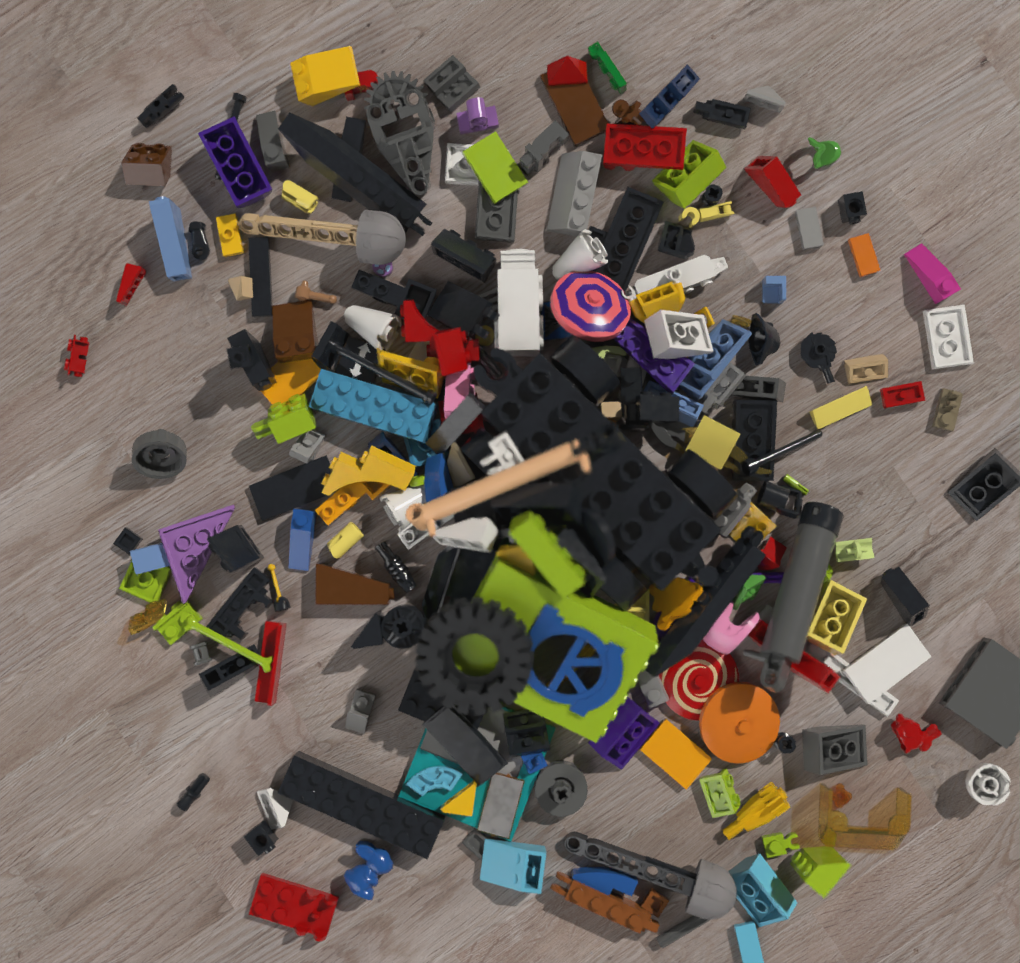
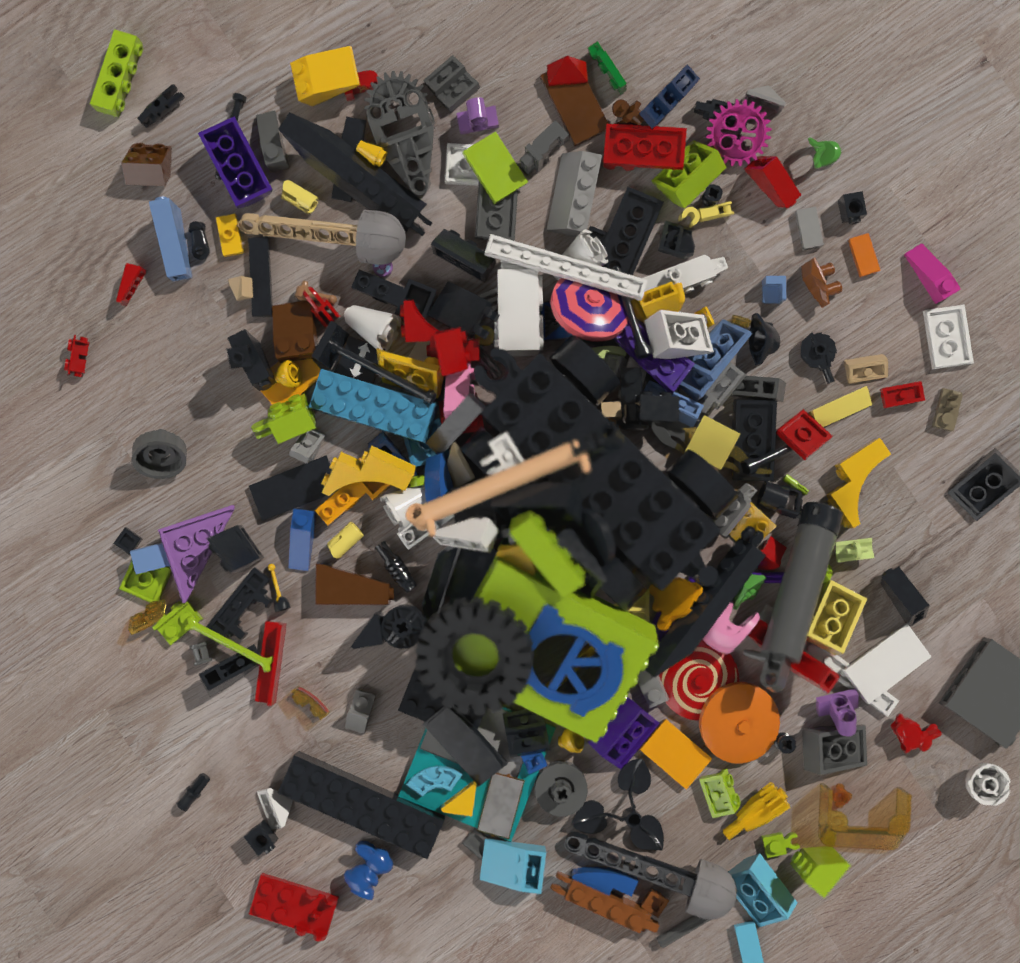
none -> lime brick [90,29,143,118]
none -> yellow brick [274,360,301,388]
none -> clear yellow slope [291,686,330,720]
none -> red arm [303,287,340,328]
none -> yellow cone [356,140,387,166]
none -> white tile [485,234,648,301]
none -> yellow brick [558,728,584,753]
none -> black plant [572,758,664,851]
none -> black piece [612,266,652,359]
none -> dark pink gear [705,99,772,166]
none -> red tile [776,409,833,461]
none -> dark orange connector [801,257,842,308]
none -> medium lavender tile [816,689,858,736]
none -> yellow arch [826,438,891,528]

